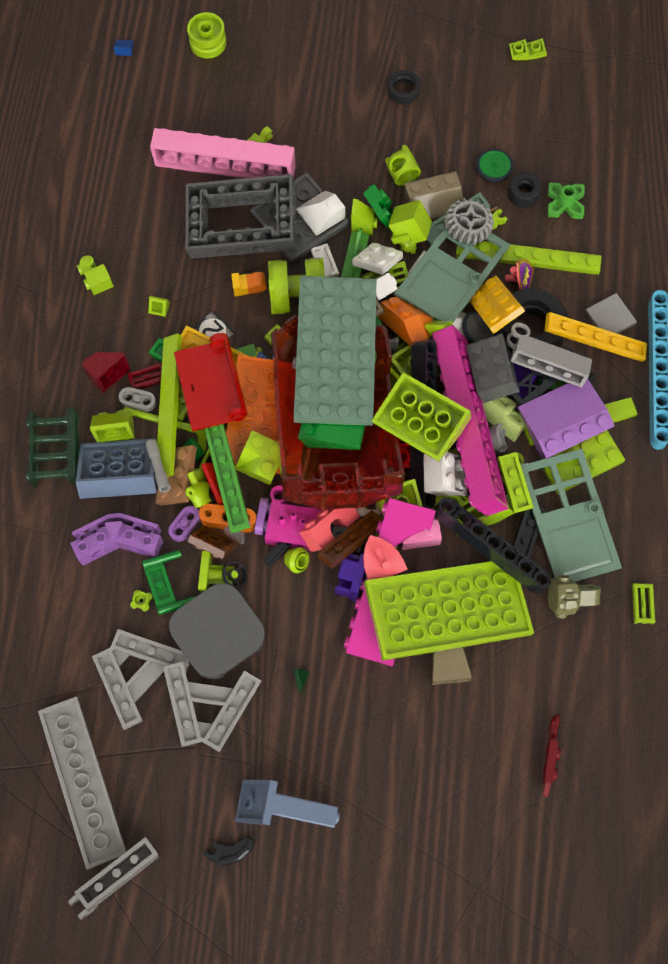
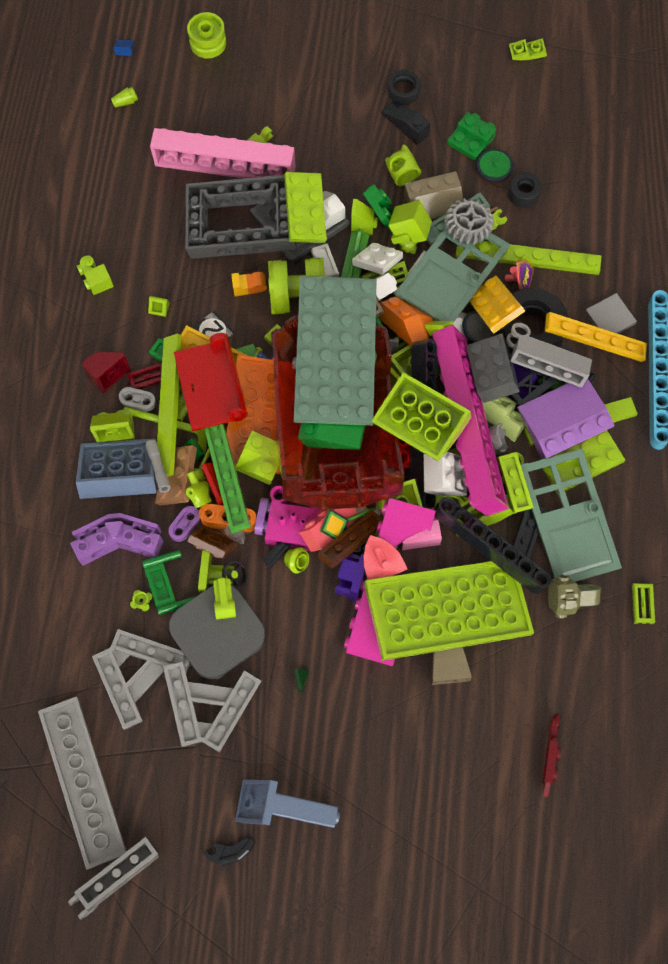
clear green fence [26,407,79,488] -> none
bright green plant [547,183,585,219] -> none
none -> lime cone [111,87,138,108]
none -> lime piece [213,578,236,620]
none -> lime plate [284,172,327,243]
none -> piece [320,507,376,540]
none -> black slope [381,101,430,145]
none -> green plate [447,112,496,162]

